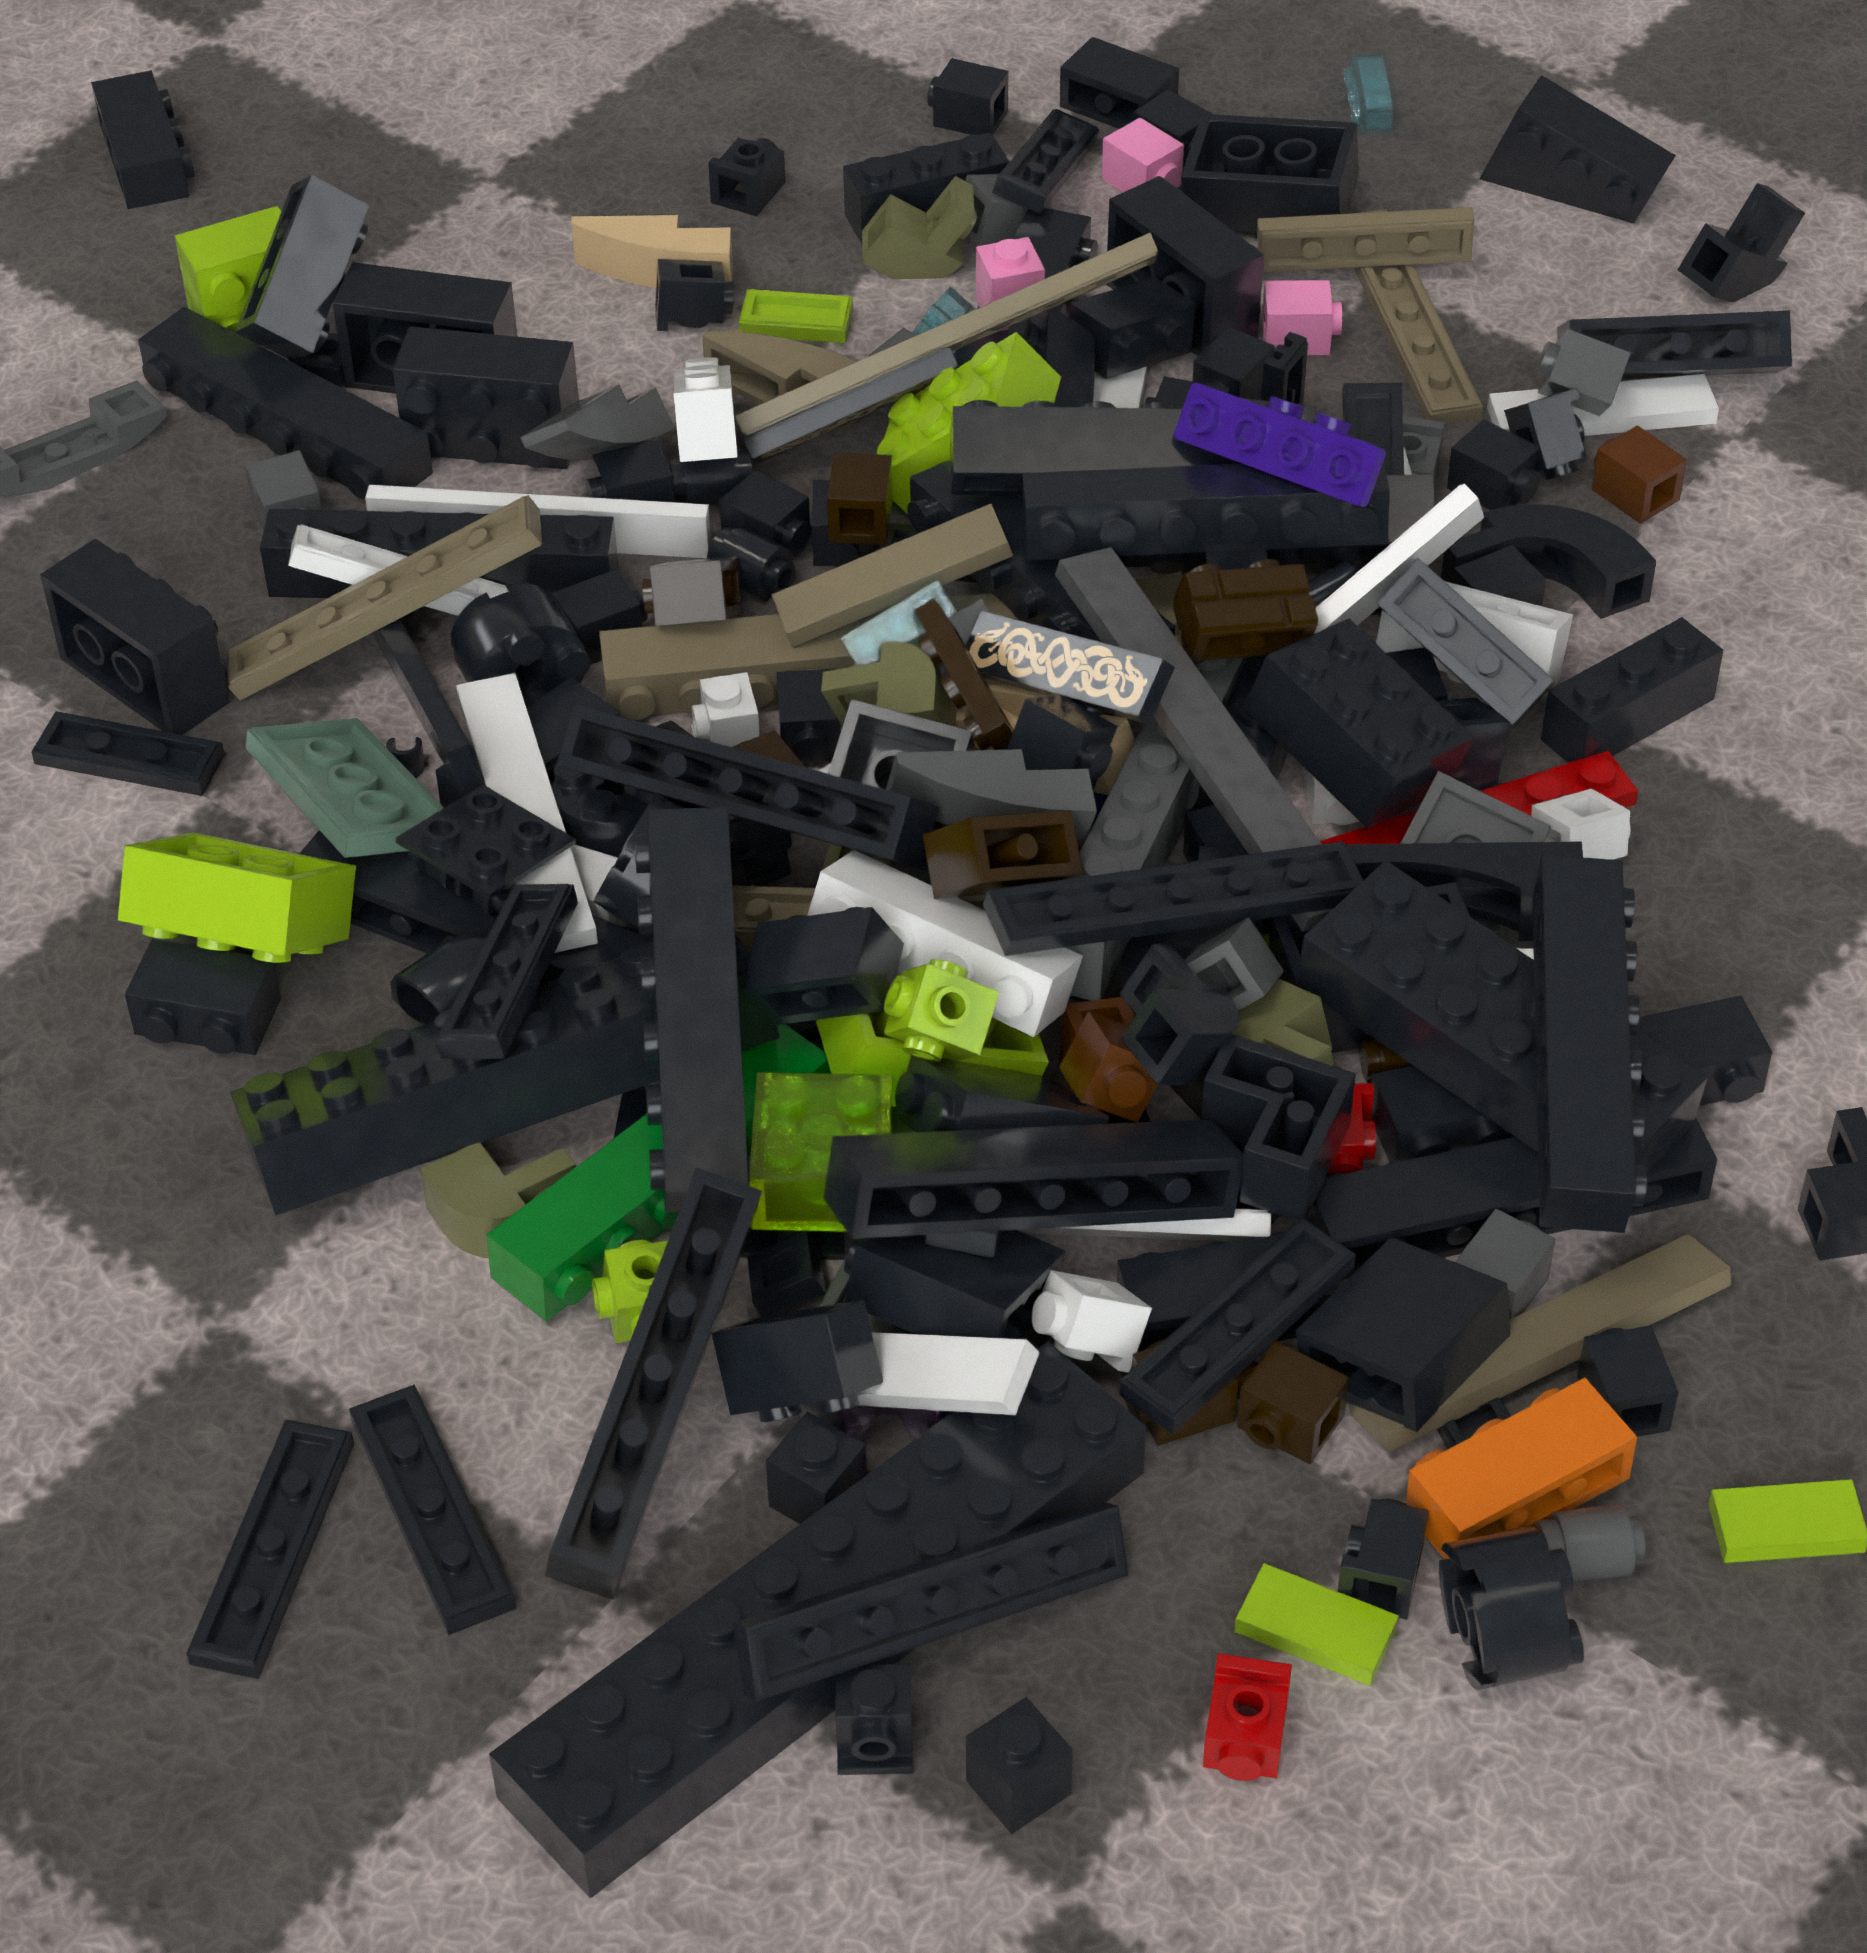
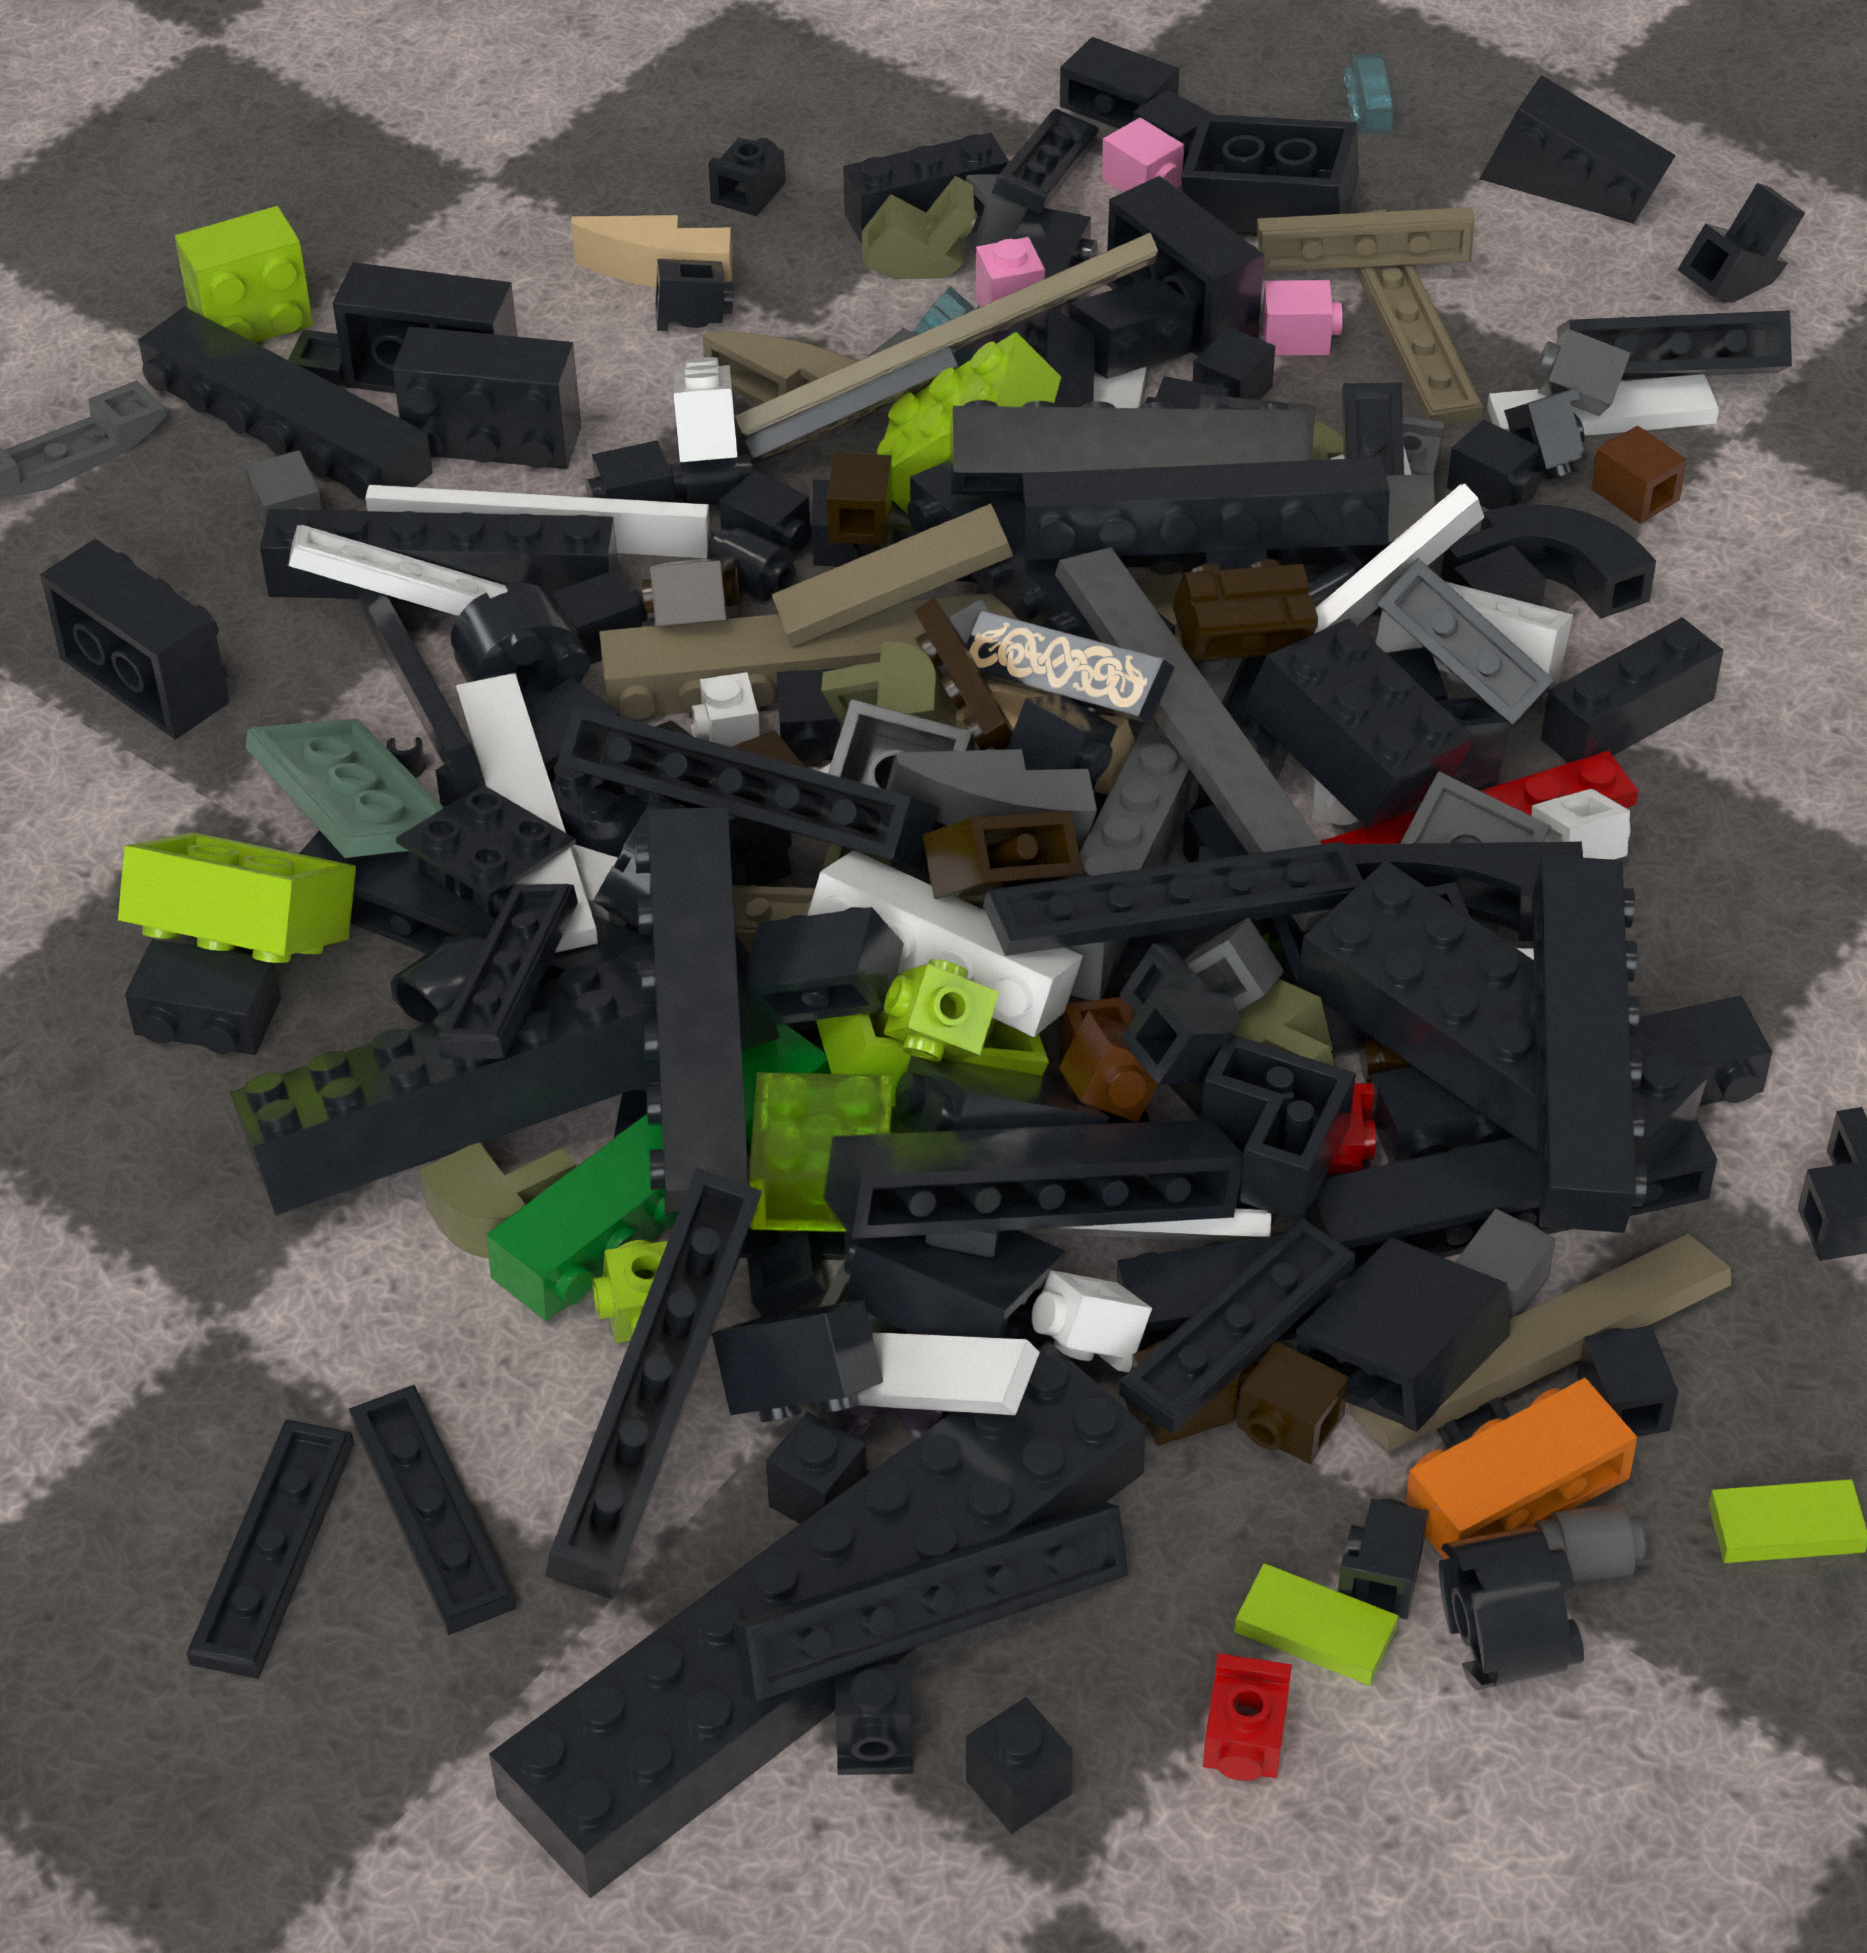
black tile [31,711,225,796] -> none
black brick [91,70,195,210] -> none
dark tan tile [228,495,542,701] -> none
brick [235,175,370,361] -> none
dark grey slope [520,384,675,460] -> none
lime tile [738,289,853,343] -> none
clear light blue piece [840,580,956,665] -> none
black brick [927,58,1009,135] -> none
dark purple bracket [1174,382,1386,507] -> none
black tile [1261,332,1308,404] -> none

